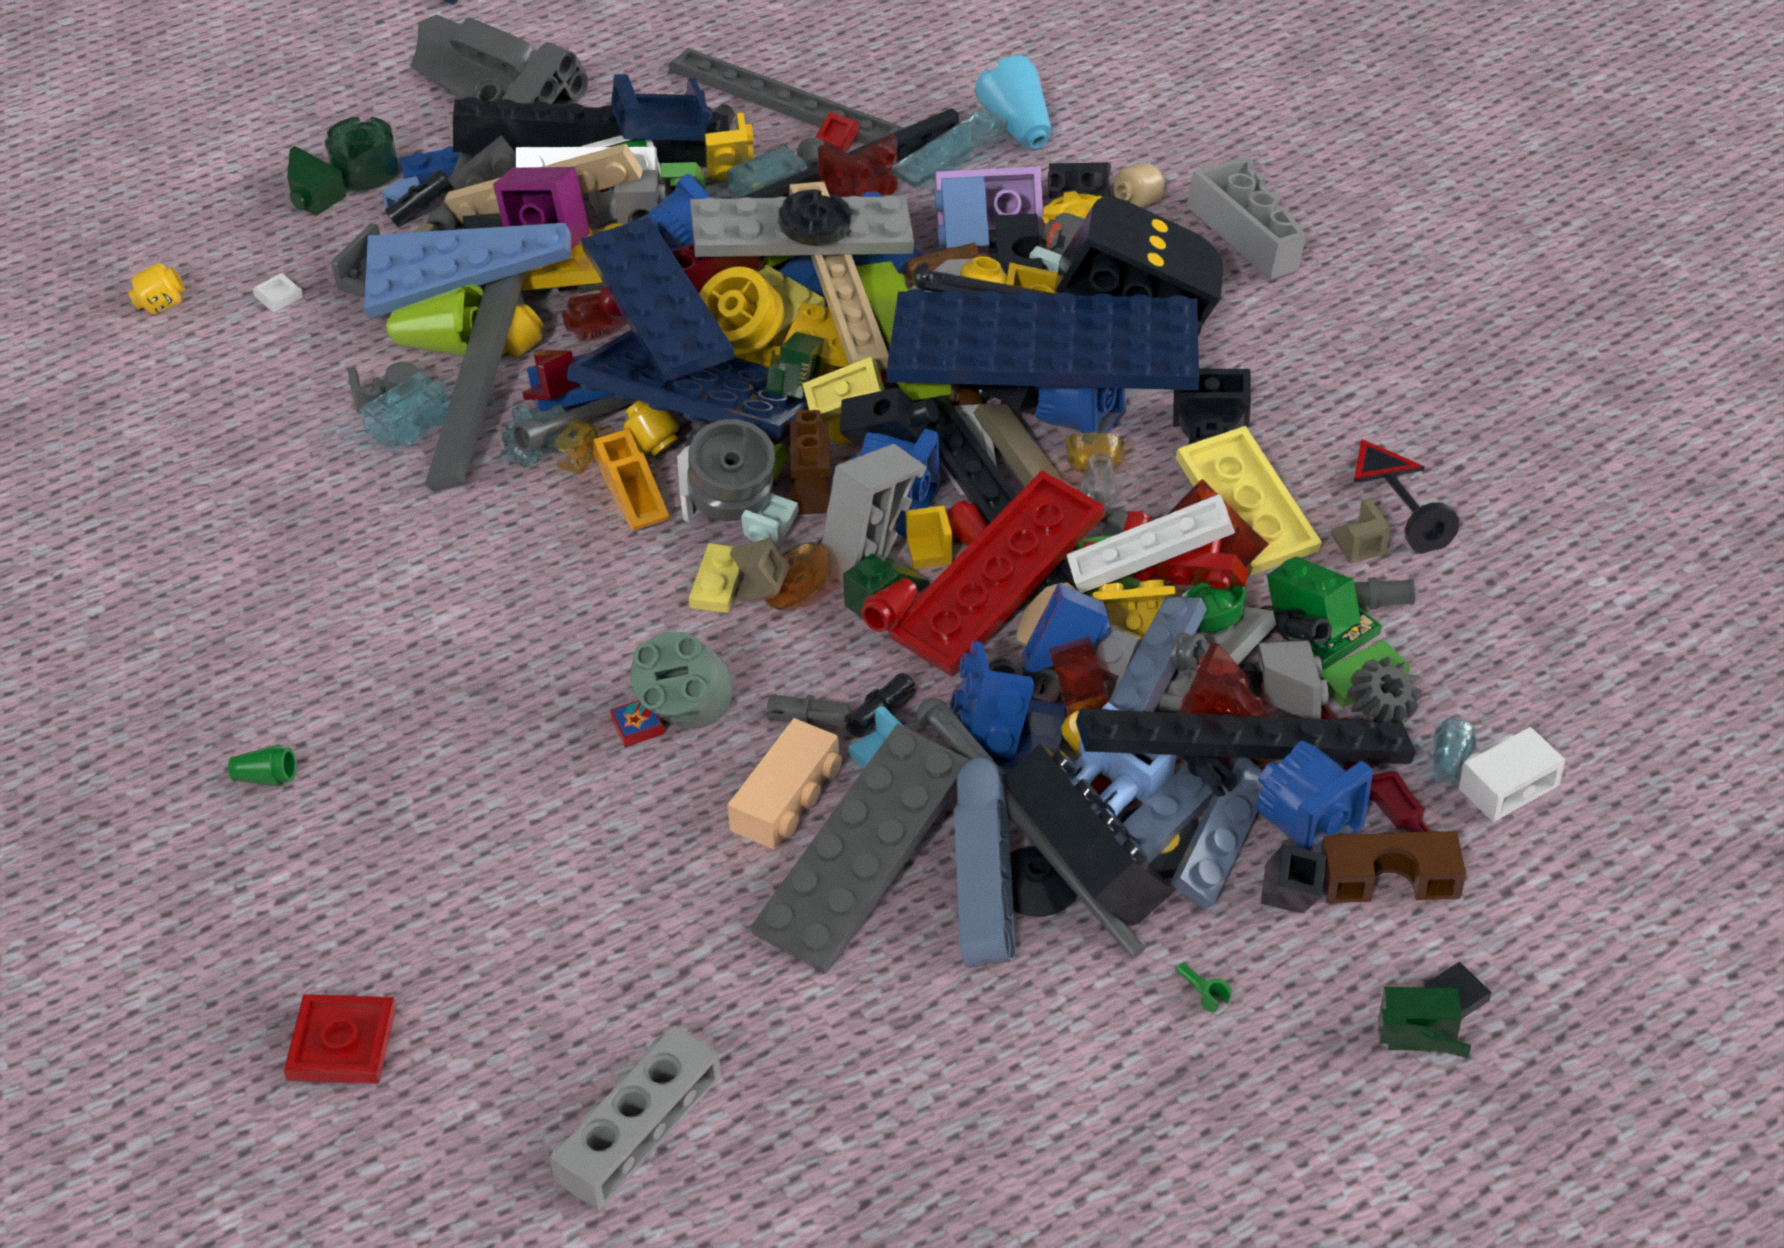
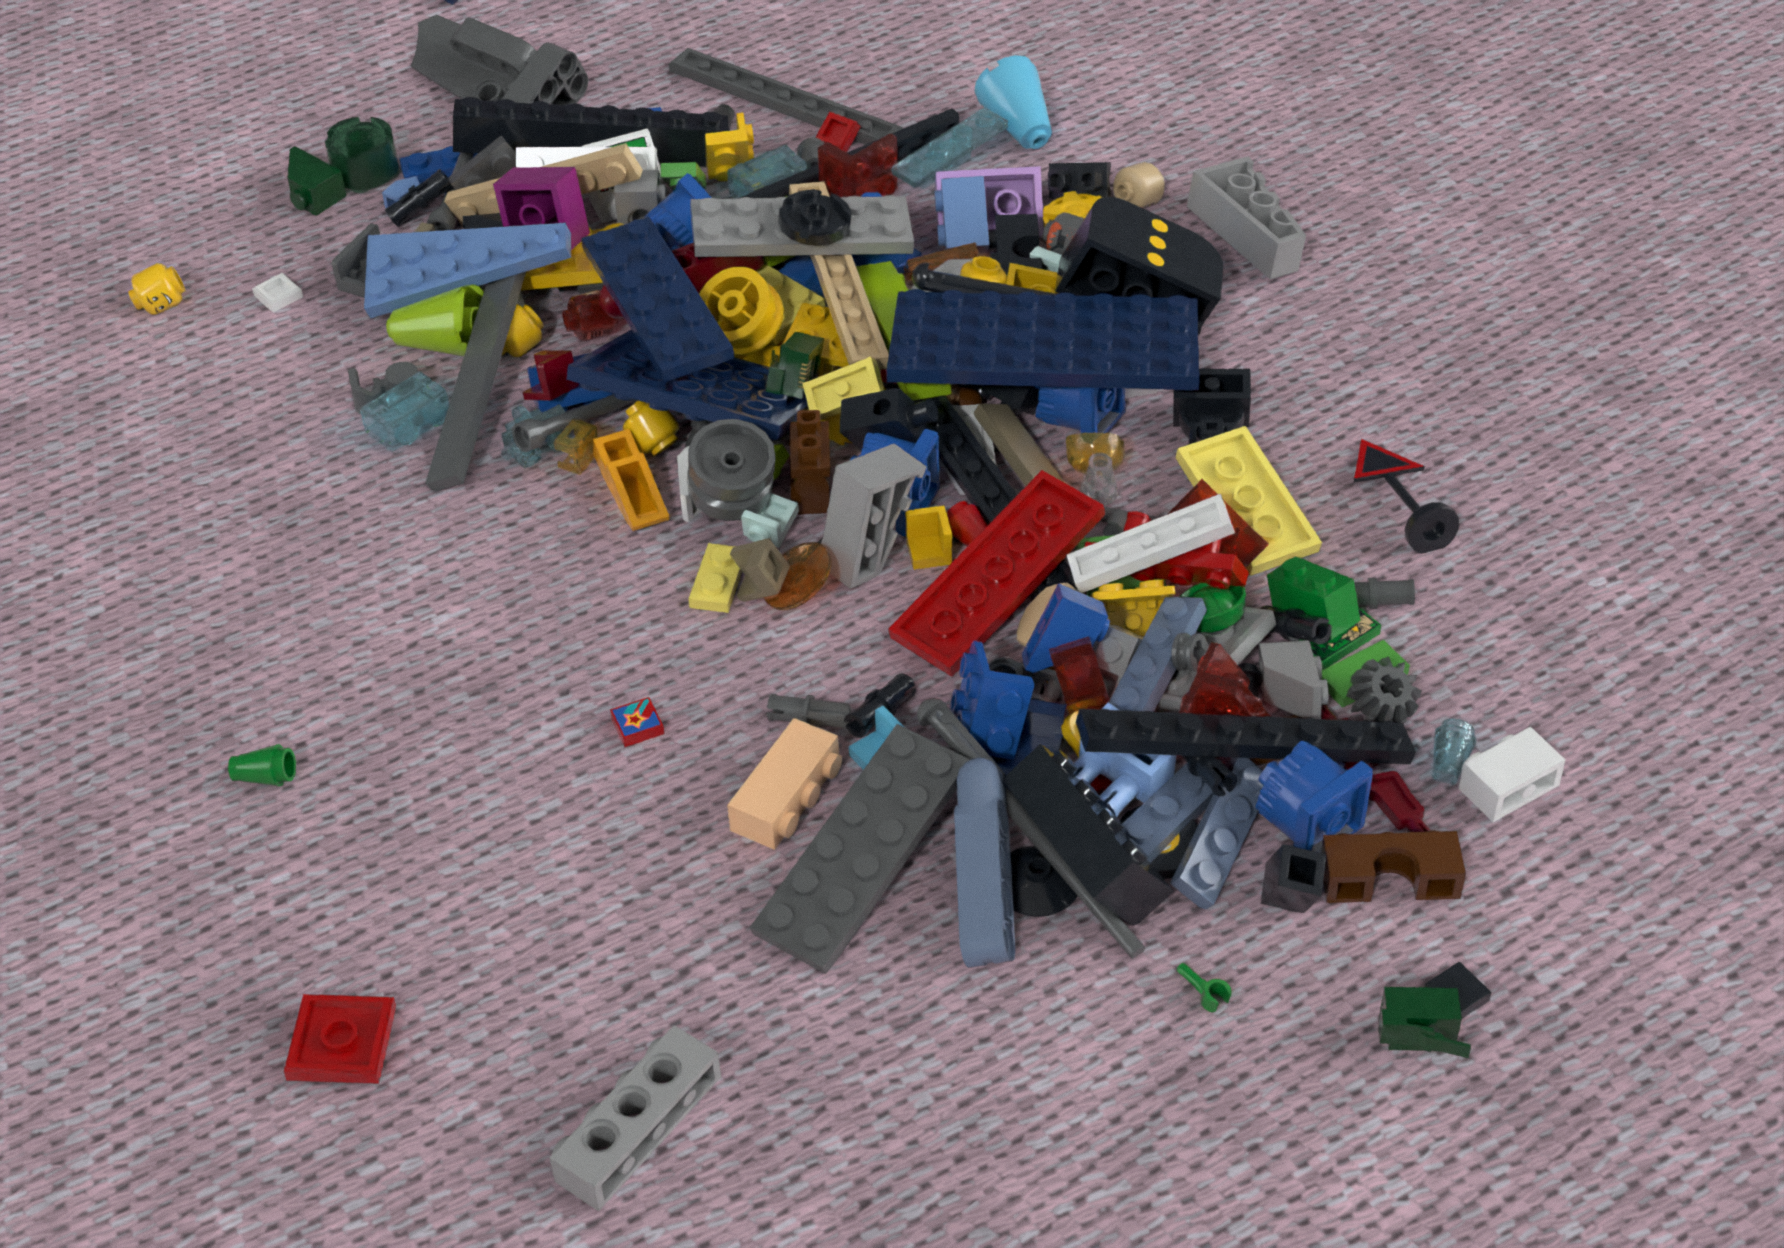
dark blue panel [611,74,712,141] -> none
sand green cylinder [630,632,733,728] -> none
dark green slope [843,553,930,619] -> none
red cone [861,578,918,632] -> none
dark tan panel [1331,498,1391,564] -> none

